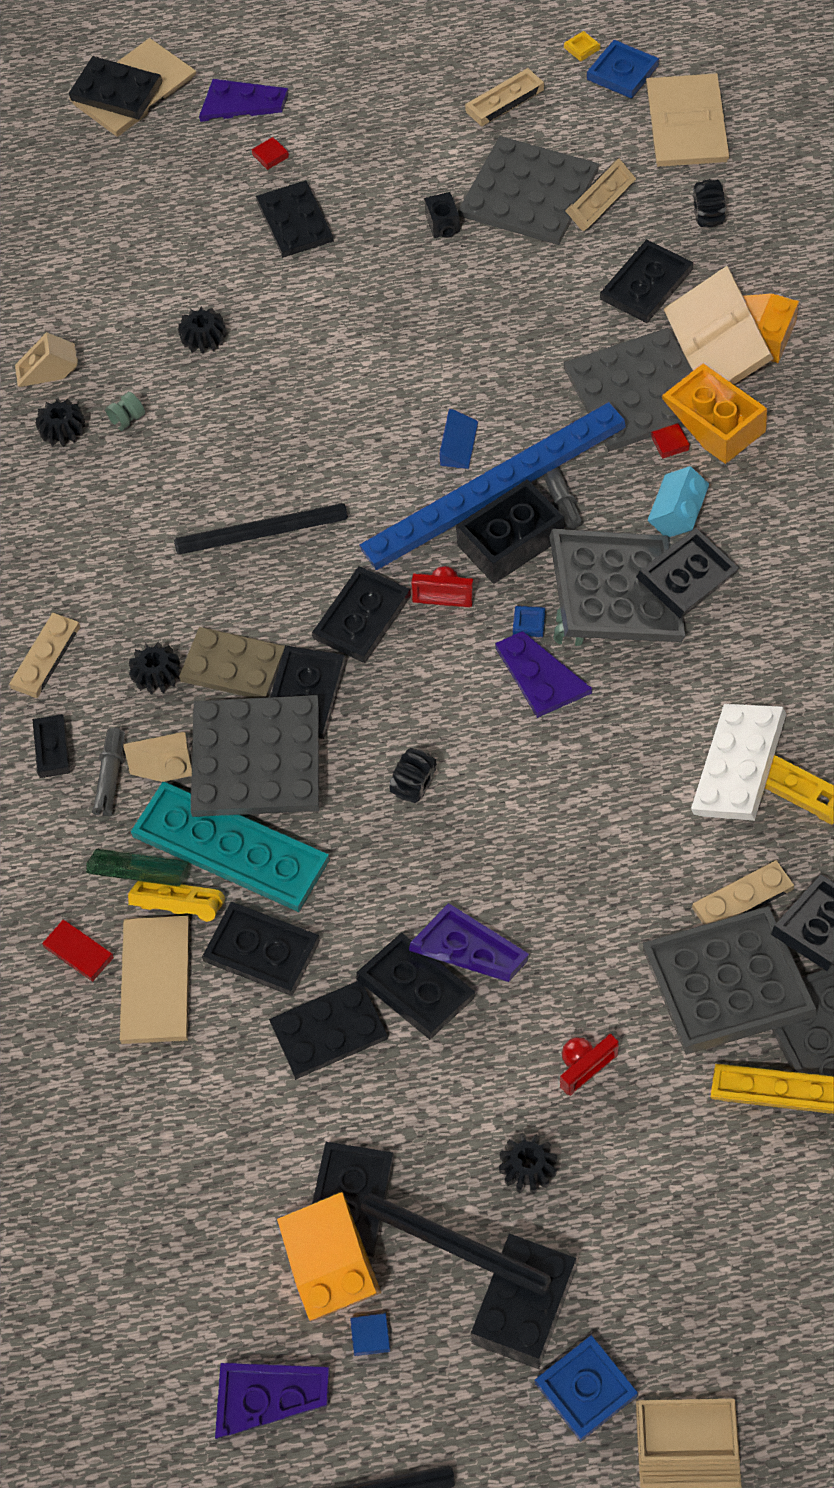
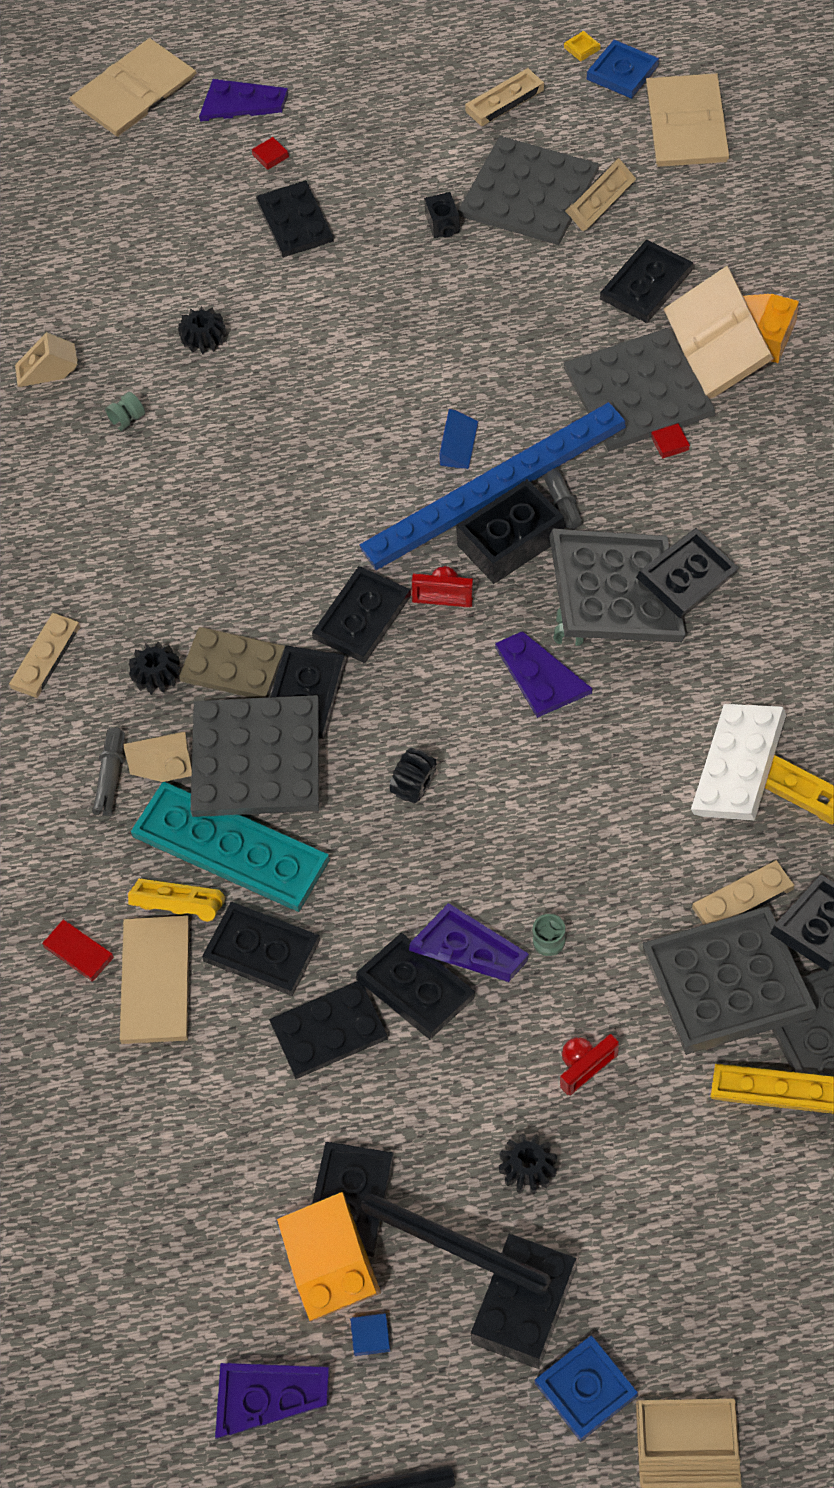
black plate [32,714,70,778] -> none
black gear [35,398,85,447] -> none
black plate [69,56,163,120] -> none
clear green tile [86,849,189,886] -> none
black axle [174,503,348,555] -> none
blue tile [513,606,545,637] -> none
medium azure brick [647,466,709,537] -> none
light orange slope [662,363,767,464] -> none
black gear [693,179,726,228] -> none
none -> sand green wheel [532,914,566,956]

